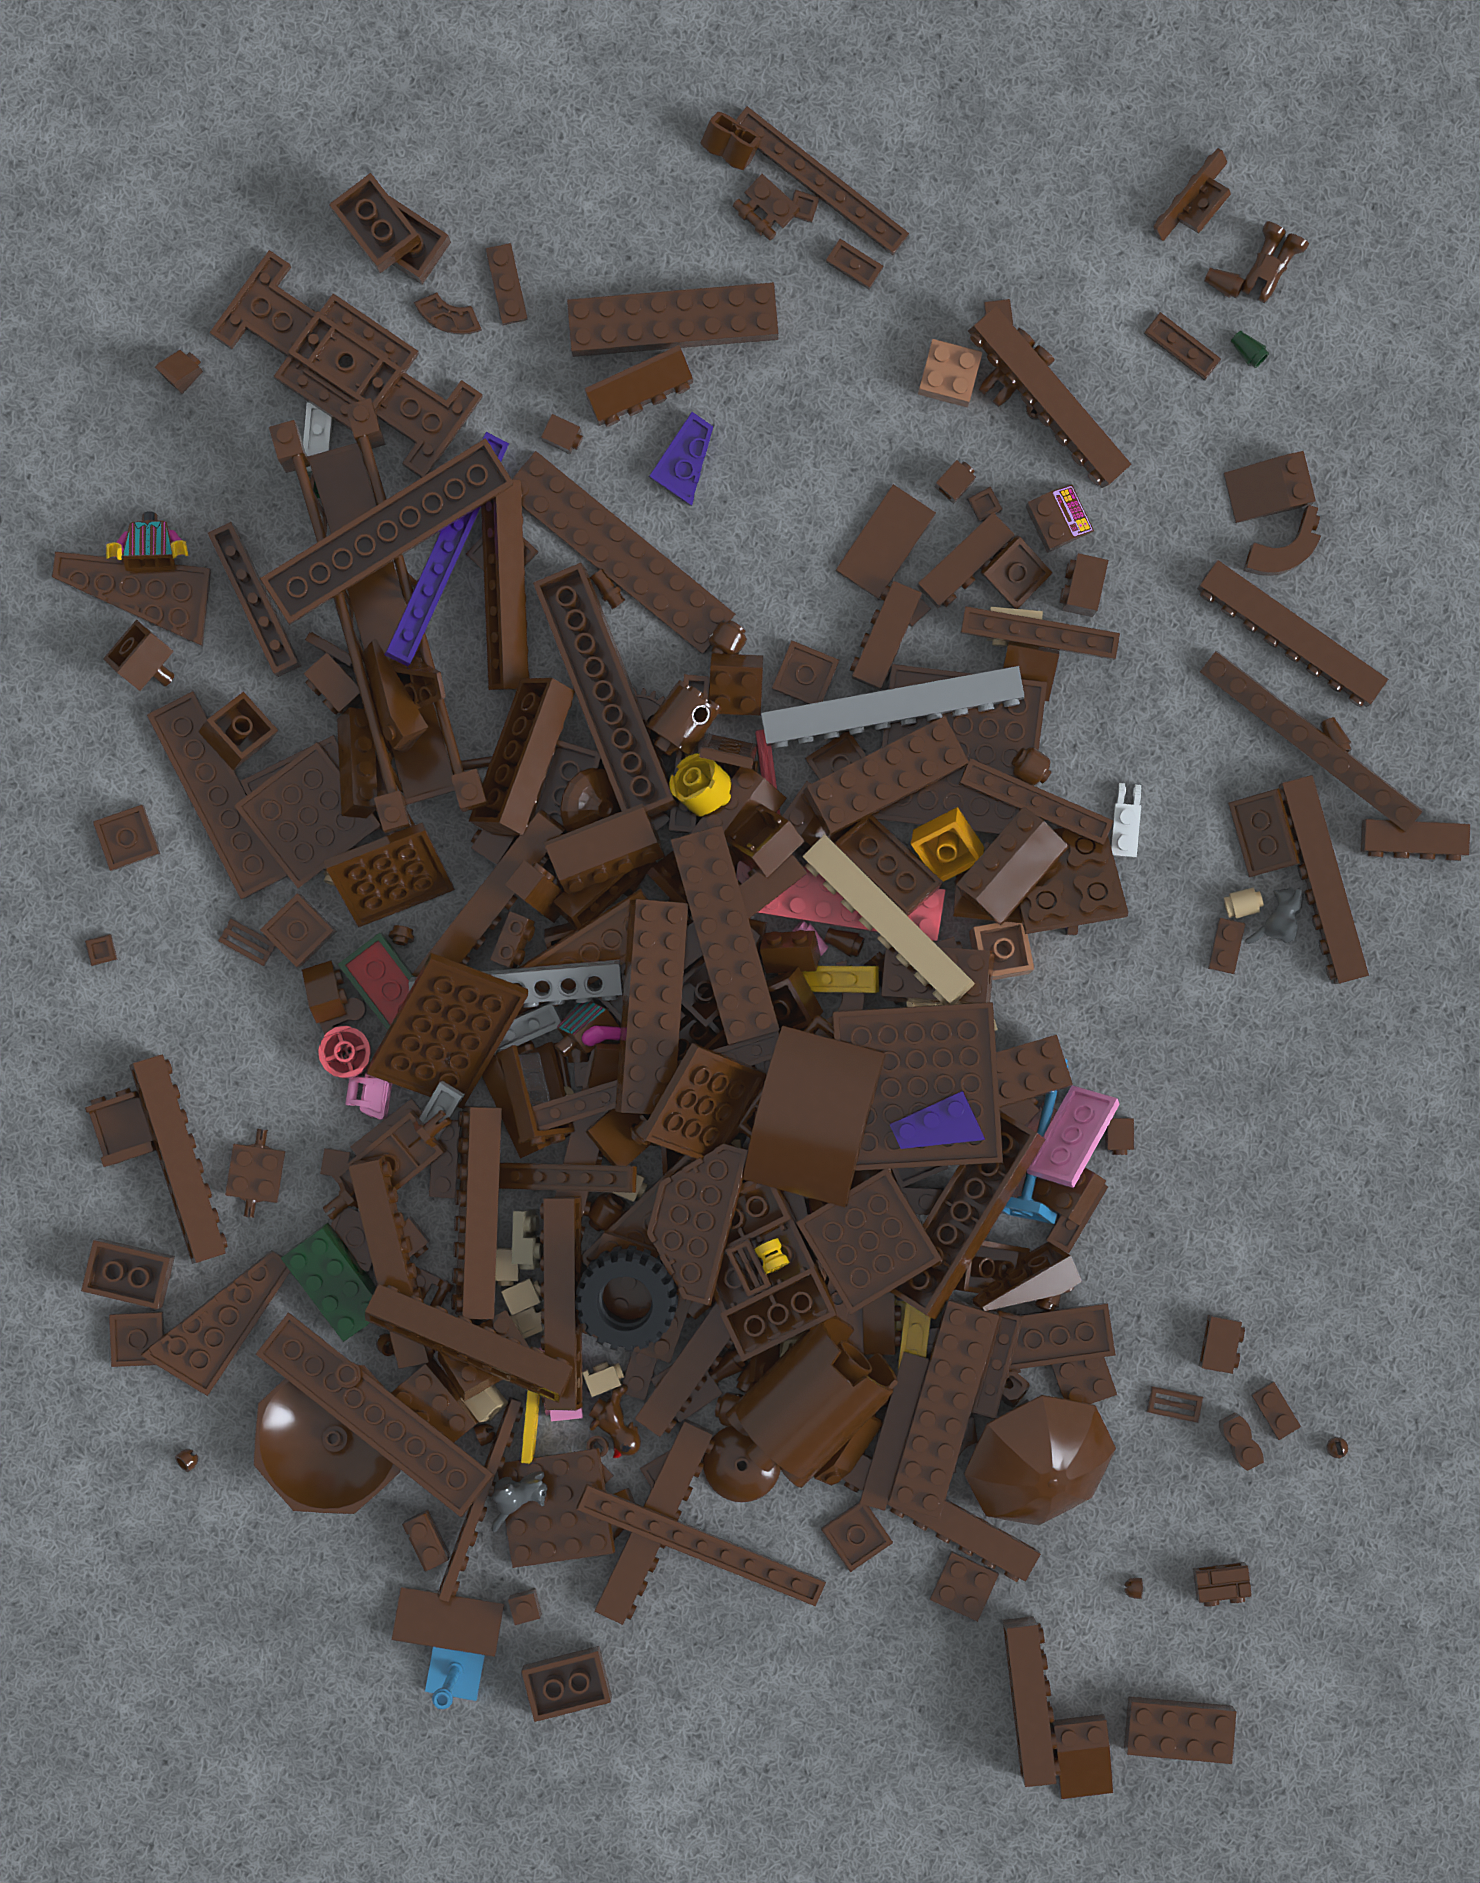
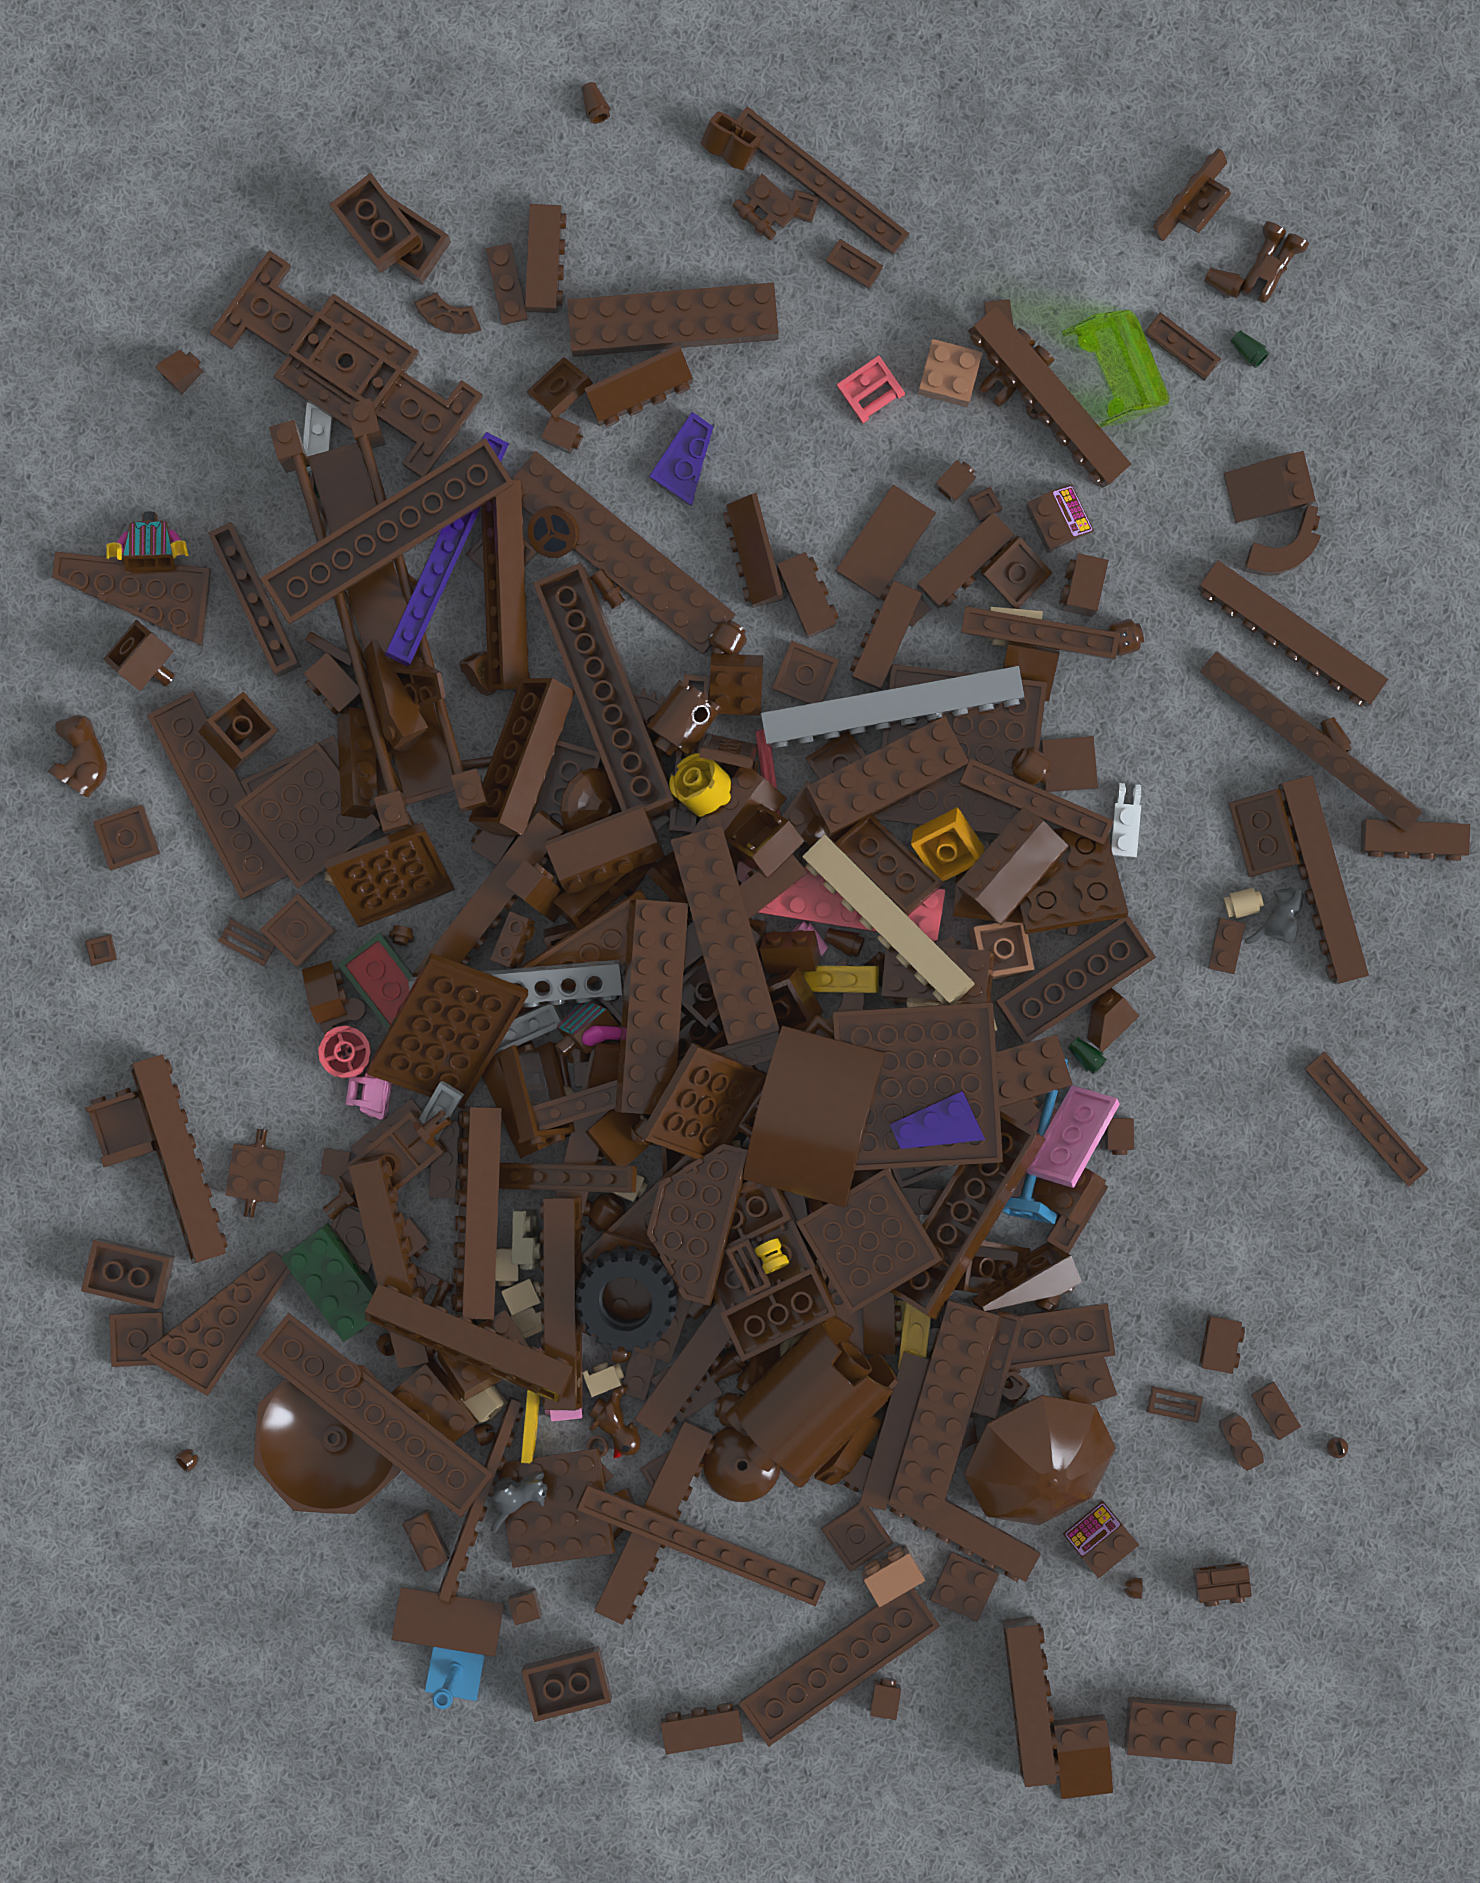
none -> reddish brown animal [48,714,107,798]
none -> reddish brown rock [459,651,497,696]
none -> reddish brown brick [525,204,567,313]
none -> reddish brown plate [526,357,593,419]
none -> reddish brown tile [528,506,579,558]
none -> reddish brown cone [581,82,610,124]
none -> reddish brown hinge [611,1347,631,1363]
none -> reddish brown brick [660,1703,744,1755]
none -> reddish brown slope [723,493,783,608]
none -> reddish brown plate [739,1588,940,1747]
none -> reddish brown brick [777,552,839,638]
none -> coral plate [836,356,905,424]
none -> nougat brick [862,1545,925,1608]
none -> reddish brown brick [869,1677,901,1720]
none -> reddish brown brick [994,916,1156,1044]
none -> reddish brown tile [1041,736,1098,792]
none -> clear neon green windscreen [1062,310,1169,428]
none -> reddish brown slope [1062,1500,1139,1578]
none -> dark green cone [1068,1037,1107,1075]
none -> reddish brown slope [1087,987,1139,1052]
none -> reddish brown head [1108,619,1144,656]
none -> reddish brown plate [1304,1052,1428,1187]

